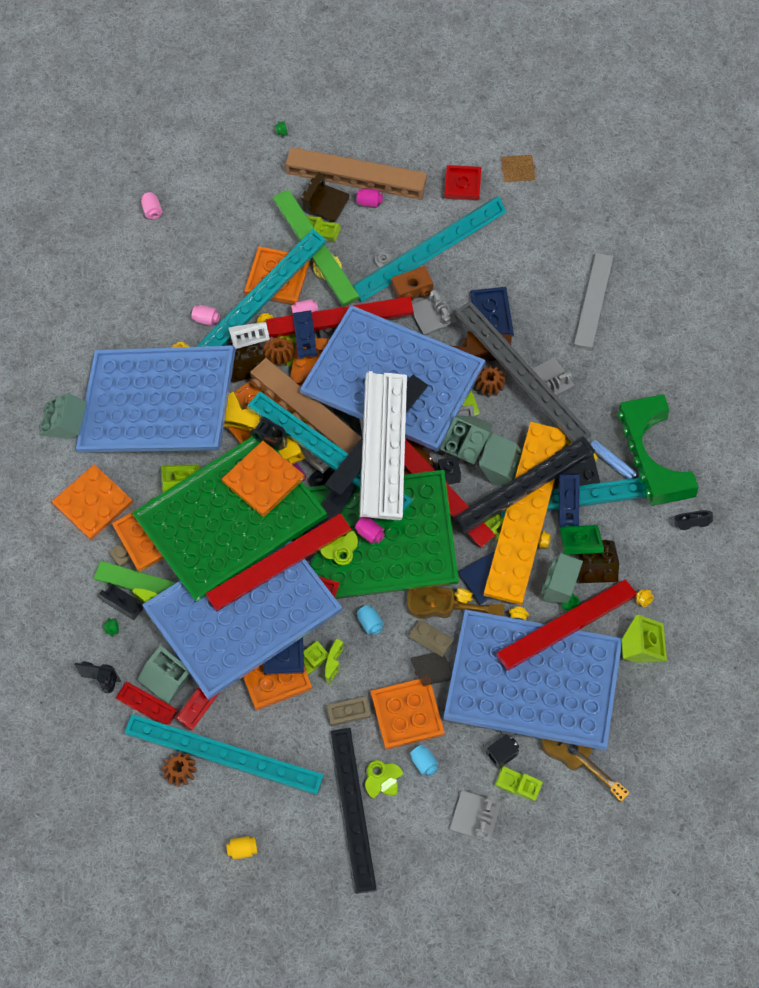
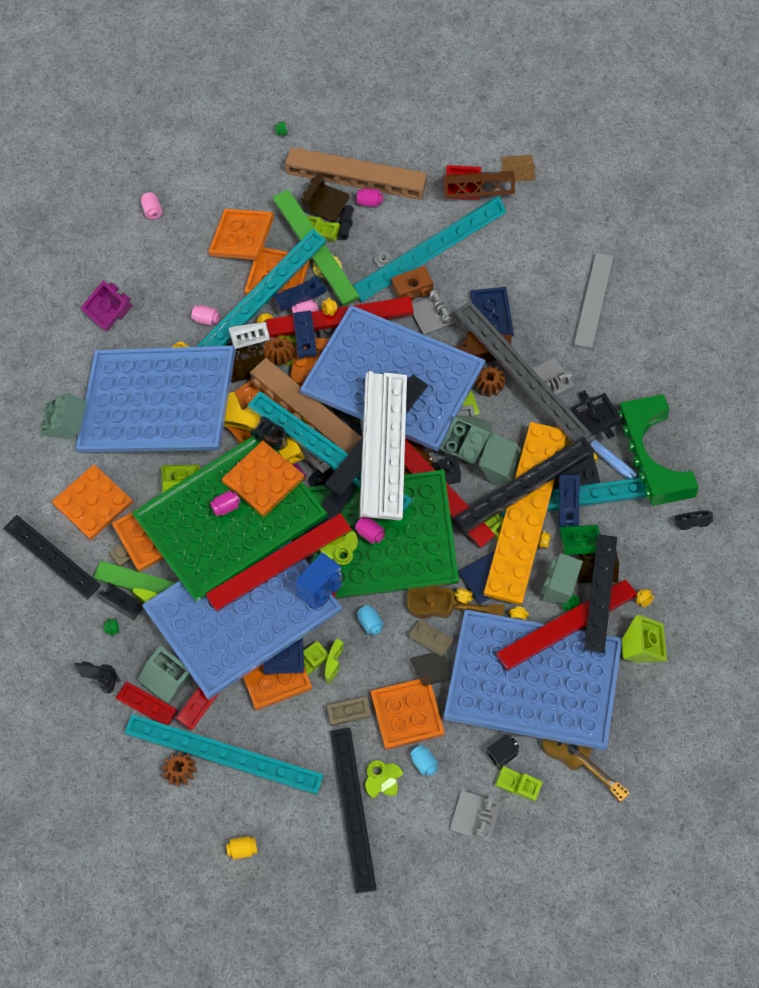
none -> black plate [4,515,101,600]
none -> magenta plate [80,280,133,332]
none -> orange plate [208,209,275,260]
none -> dark pink brick [210,490,241,516]
none -> dark blue plate [273,276,327,311]
none -> blue brick [295,552,342,611]
none -> yellow plate [322,298,337,316]
none -> black pin [338,205,354,240]
none -> reddish brown fence [442,170,515,198]
none -> black plate [571,390,622,439]
none -> black plate [584,534,617,654]

